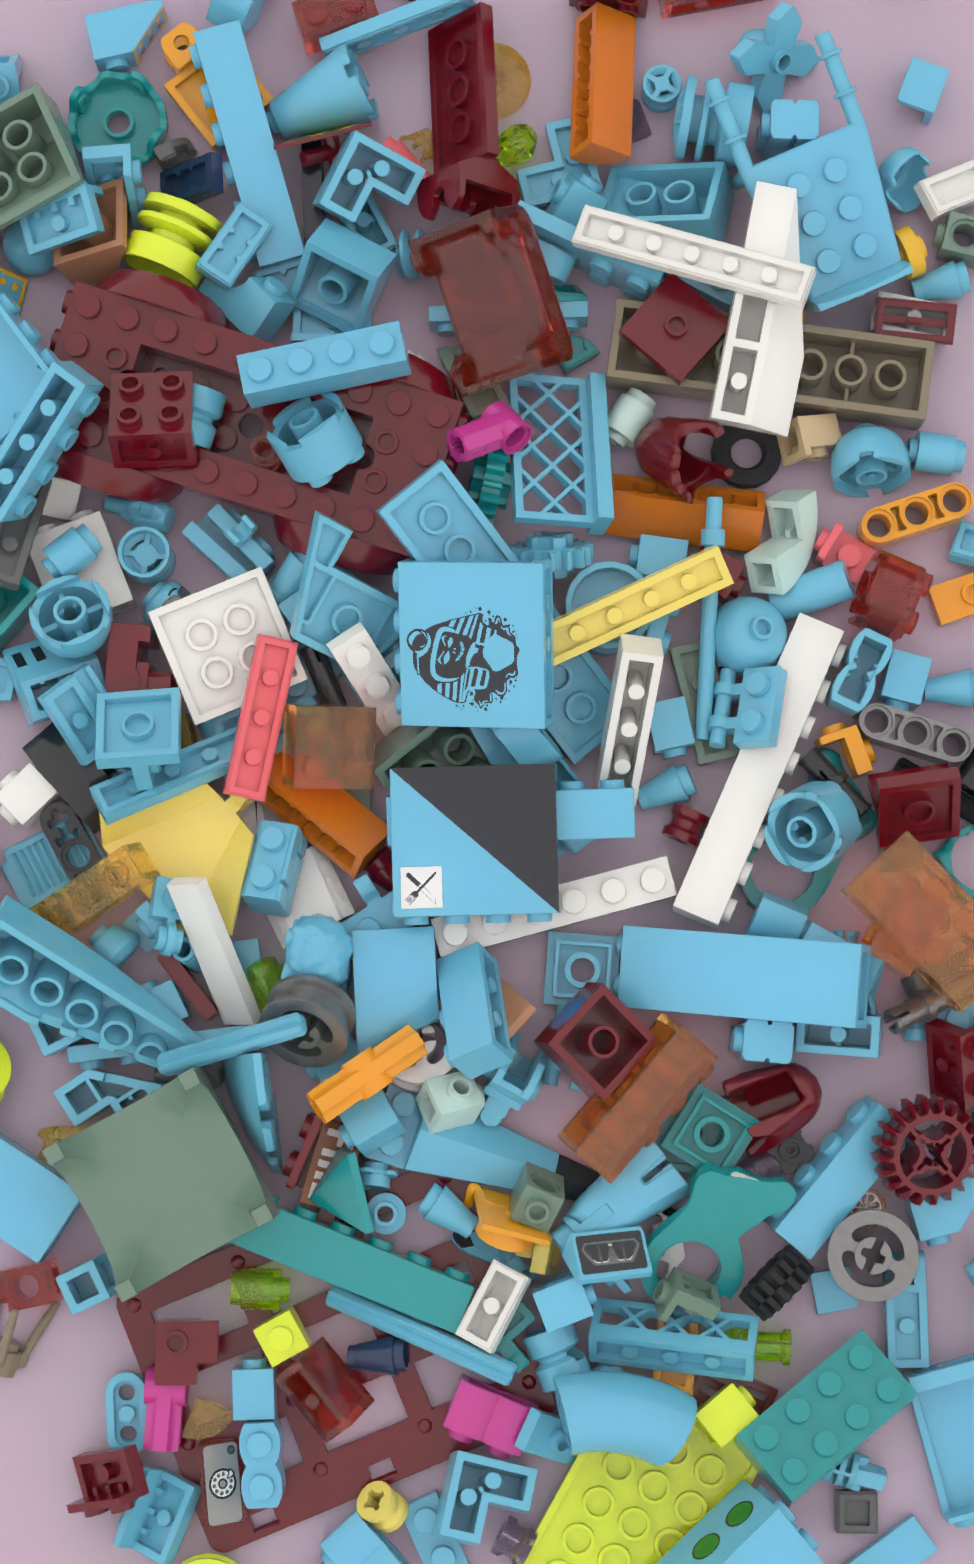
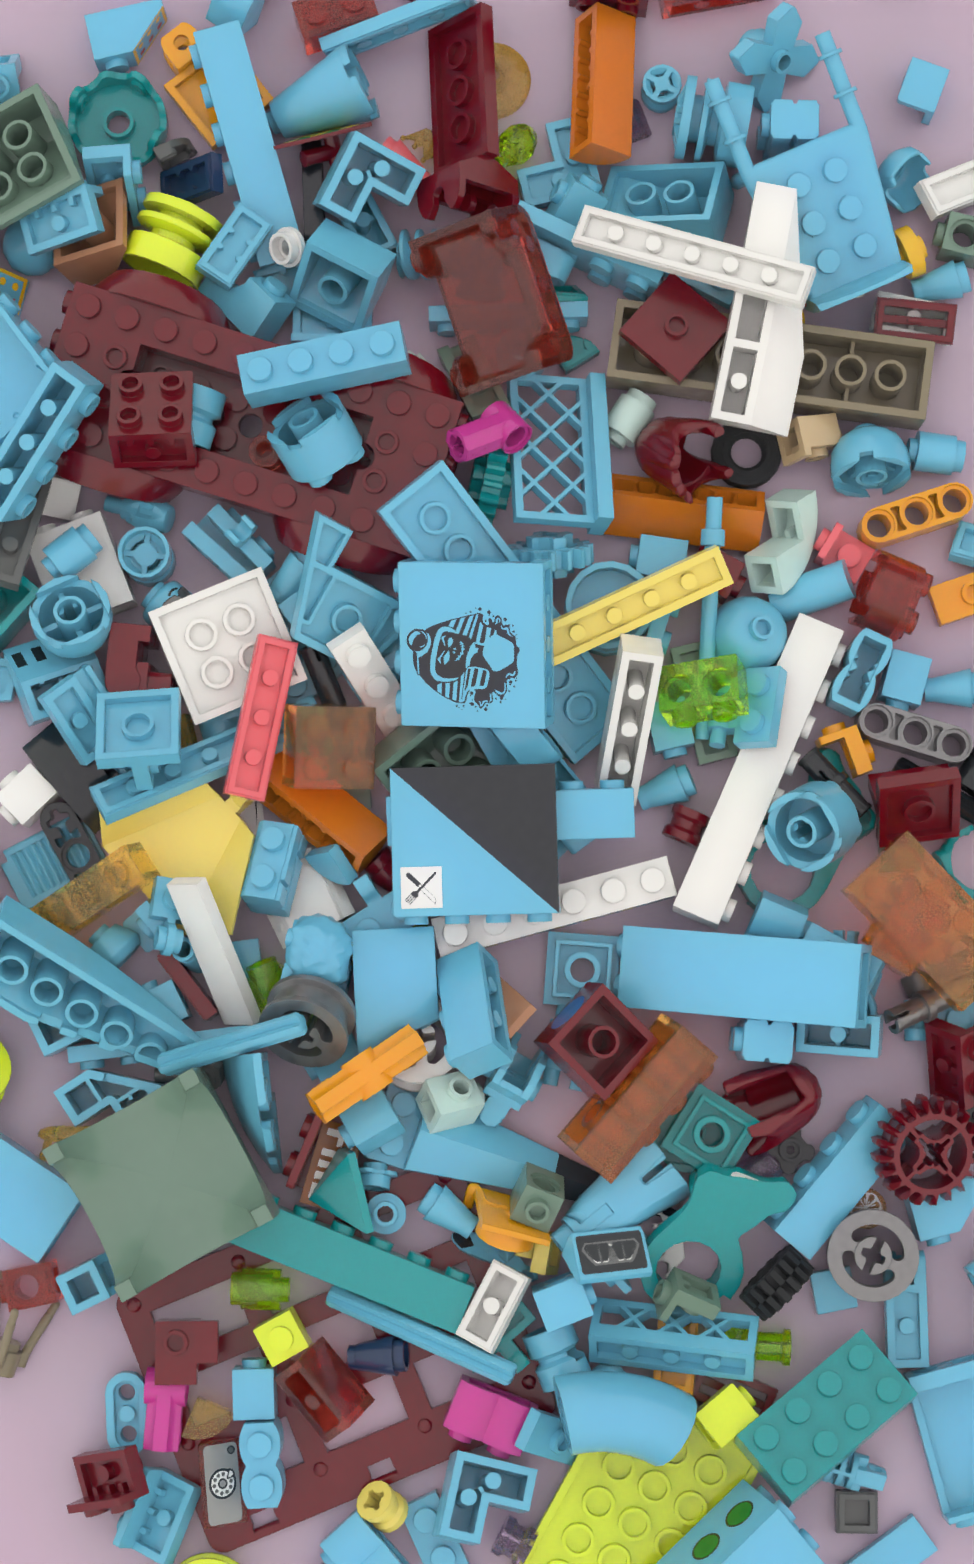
none -> white plate [269,227,305,268]
none -> medium azure tile [305,844,358,885]
none -> clear neon green brick [658,654,749,728]

